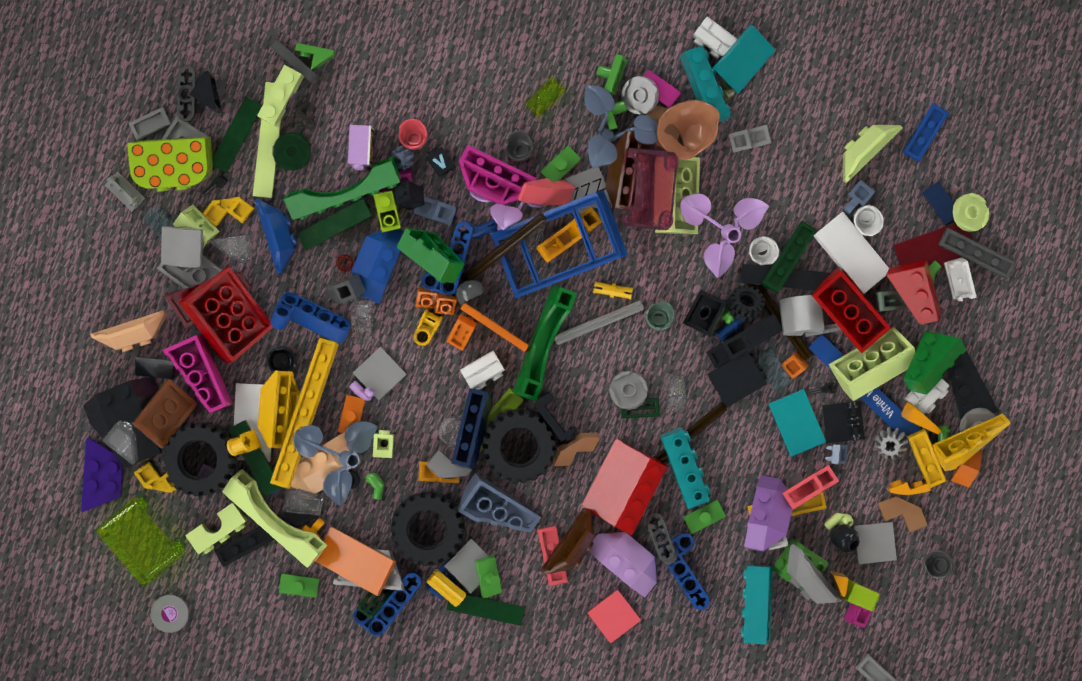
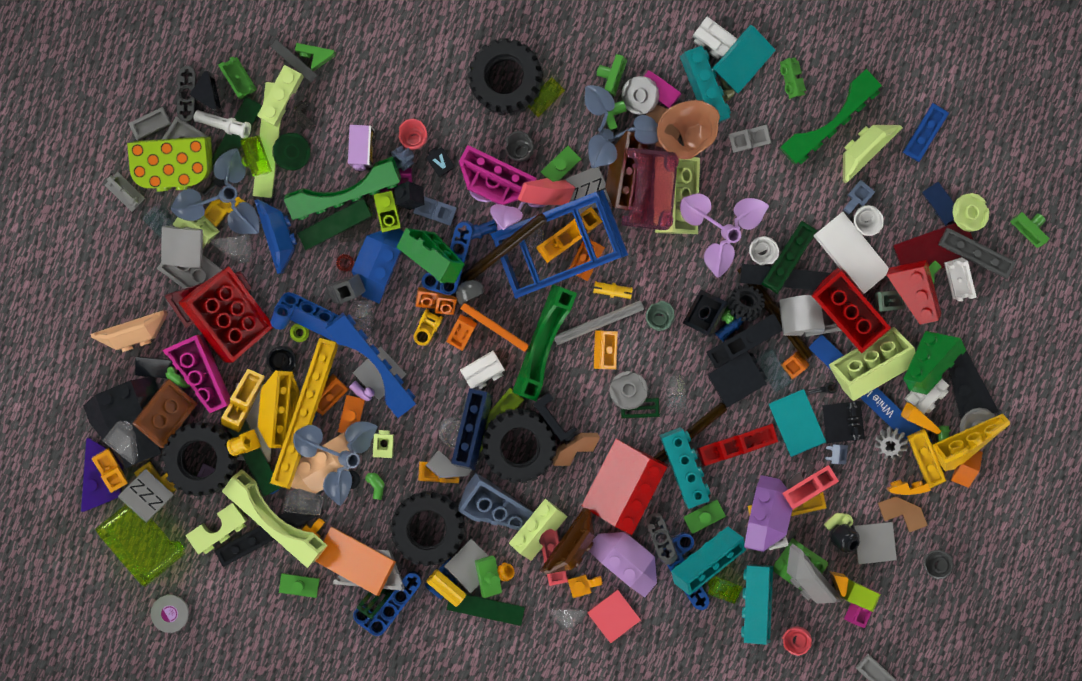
none -> light orange slope [92,448,128,493]
none -> light grey tile [118,469,174,523]
none -> bright green arm [165,367,190,389]
none -> sand blue plant [171,149,260,234]
none -> white pin [193,110,251,139]
none -> bright green hinge [218,57,257,100]
none -> yellow slope [221,369,265,432]
none -> clear neon green tile [240,135,272,177]
none -> lime plate [290,323,309,342]
none -> orange slope [317,373,349,416]
none -> blue arch [325,312,416,418]
none -> black tyre [468,38,544,115]
none -> light orange plate [498,563,515,582]
none -> yellowish green arch [509,499,568,561]
none -> clear slope [549,608,587,633]
none -> orange slope [568,240,605,281]
none -> light orange plate [568,574,603,598]
none -> light orange slope [594,330,618,370]
none -> teal brick [671,527,746,596]
none -> red slope [697,424,778,467]
none -> clear neon green tile [708,576,743,604]
none -> green arch [779,69,882,165]
none -> bright green hinge [780,57,806,99]
none -> coral hair [782,626,812,656]
none -> bright green tile [1010,212,1050,248]

